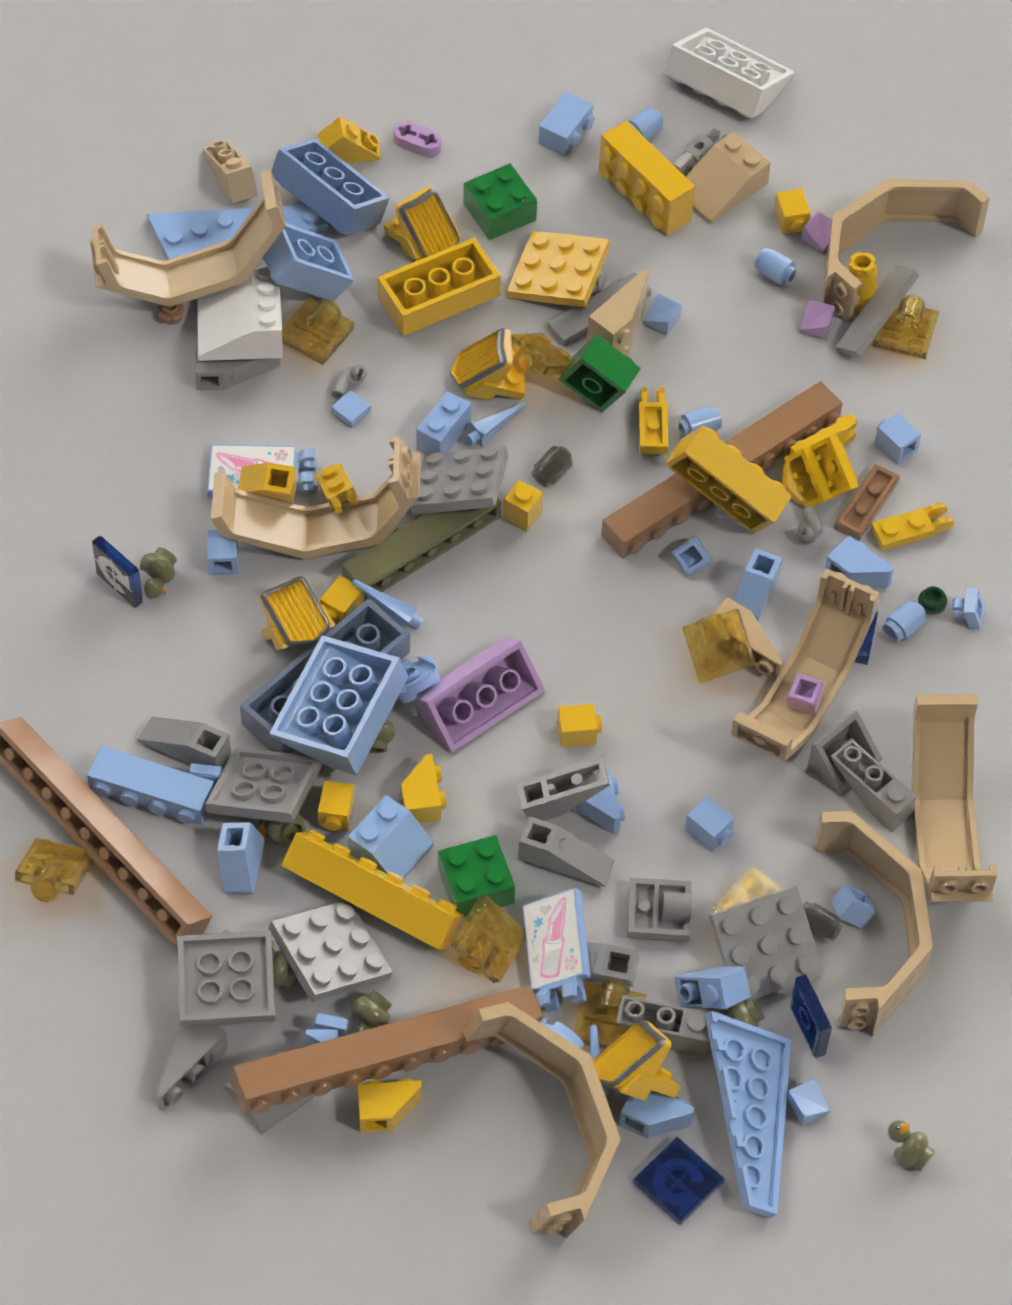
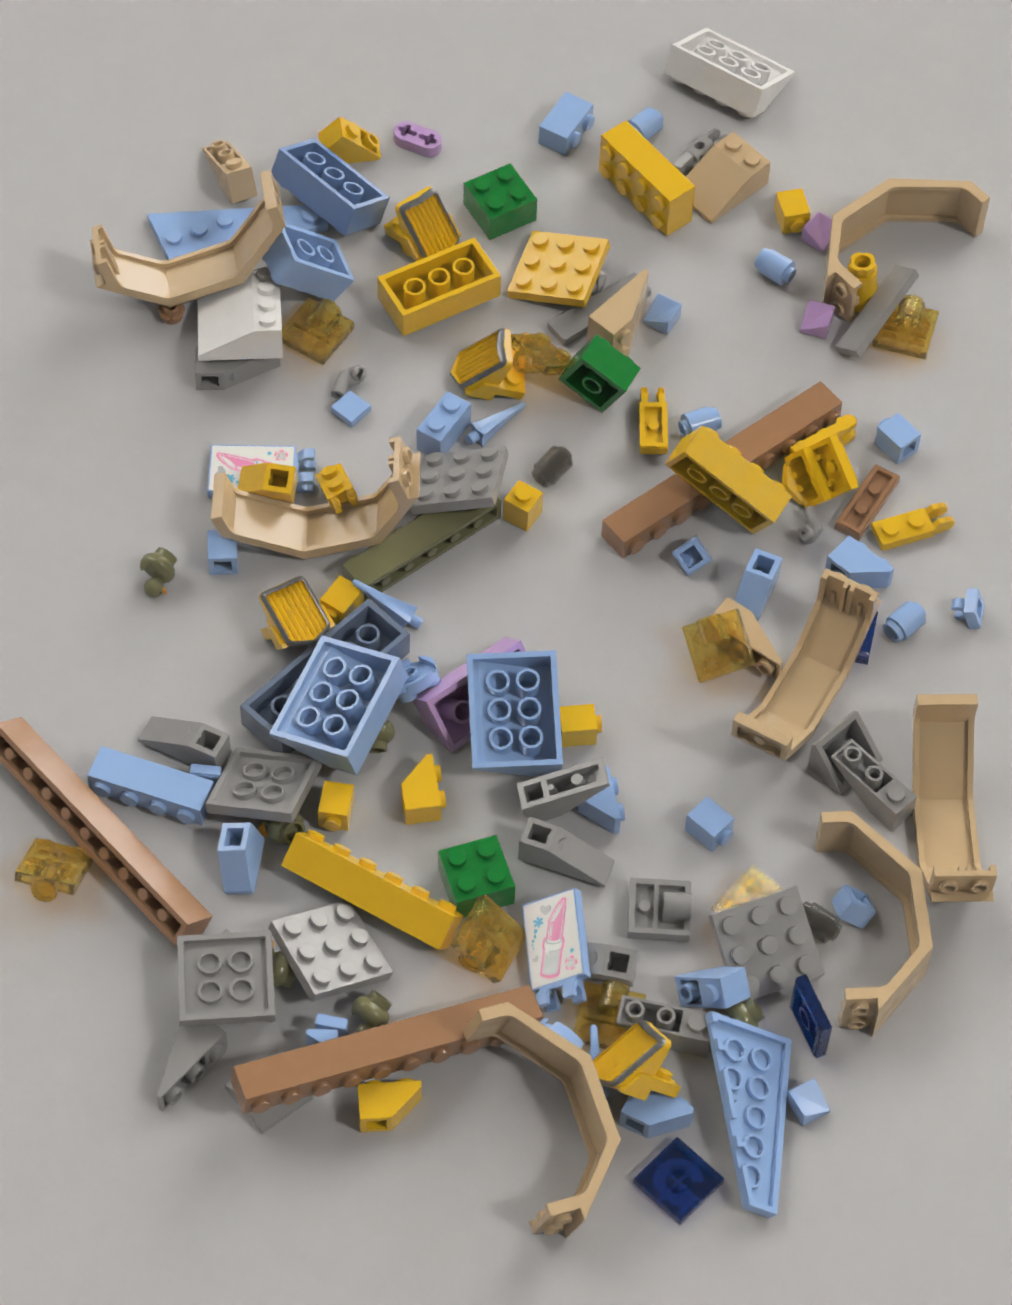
tile [92,535,143,608] -> none
light blue slope [348,795,434,878] -> none
lavender slope [787,673,825,715] -> none
olive animal [888,1120,935,1171] -> none
dark green plate [918,586,947,614] -> none
none -> light blue slope [466,650,563,776]

